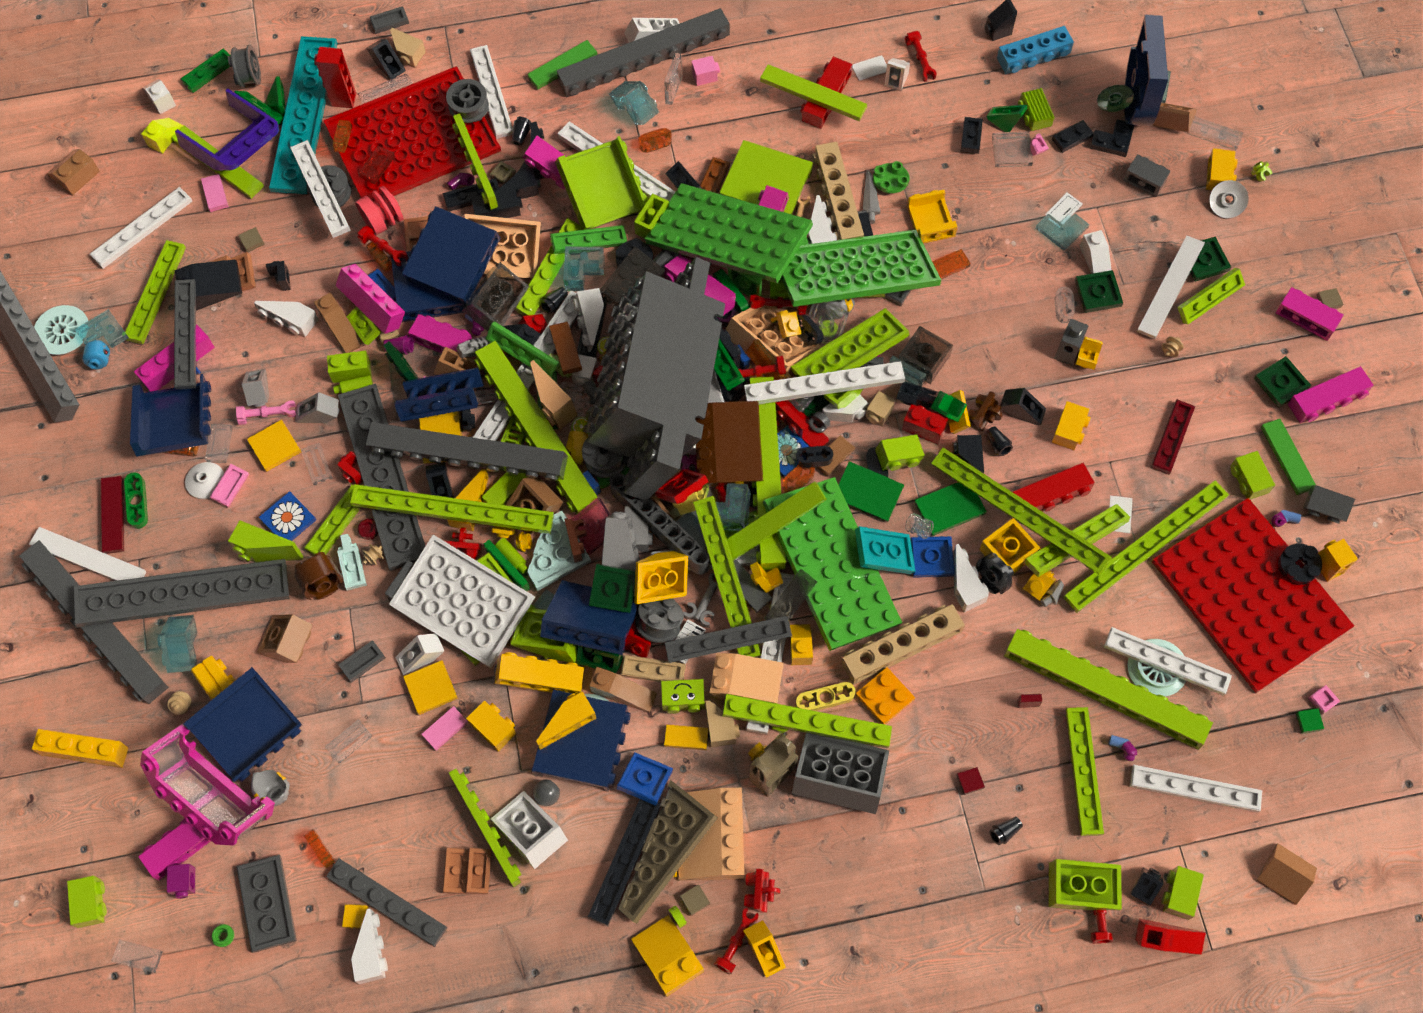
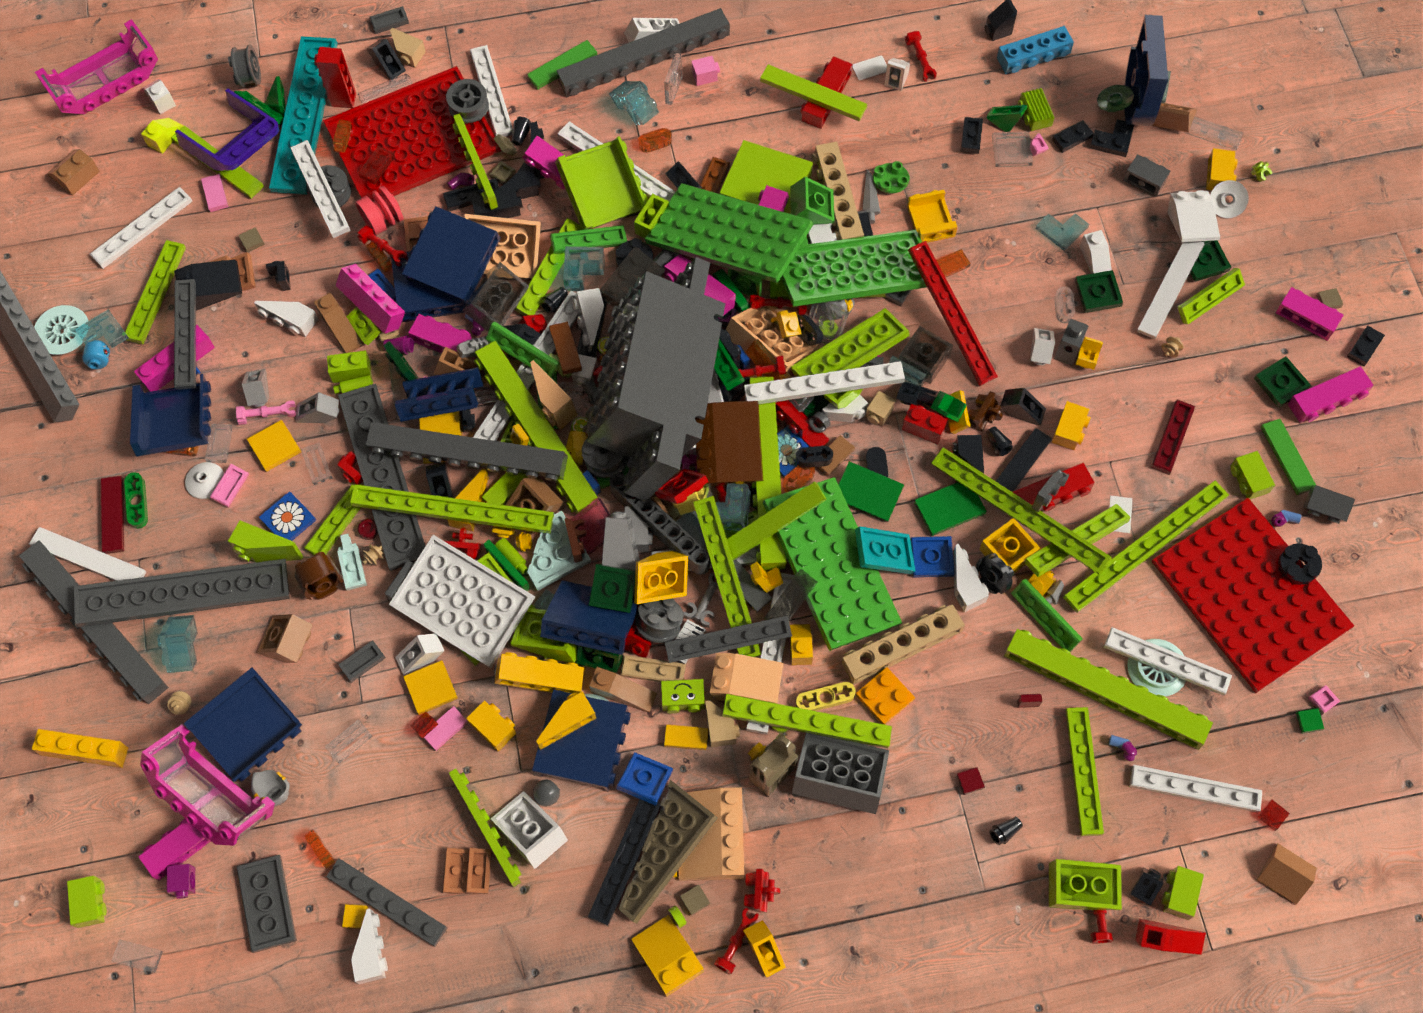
green tile [181,48,231,93] -> none
yellow brick [191,656,236,700] -> none
bright green plate [211,924,235,947] -> none
lime brick [875,435,925,471] -> none
clear wheel [905,513,934,539] -> none
white sticker [1045,192,1083,226] -> none
yellow brick [1318,539,1358,582] -> none
none -> dark pink windscreen [35,19,158,114]
none -> clear red tile [410,712,439,739]
none -> dark tan tile [494,134,517,156]
none -> yellow tile [510,424,529,446]
none -> bright green slope [790,177,835,225]
none -> red tile [908,241,998,386]
none -> black tile [996,428,1052,492]
none -> bright green tile [1011,579,1083,652]
none -> white slope [1030,328,1055,365]
none -> dark grey hinge [1032,469,1069,512]
none -> white slope [1167,190,1220,242]
none -> clear red plate [1257,799,1290,831]
none -> black plate [1347,325,1385,366]

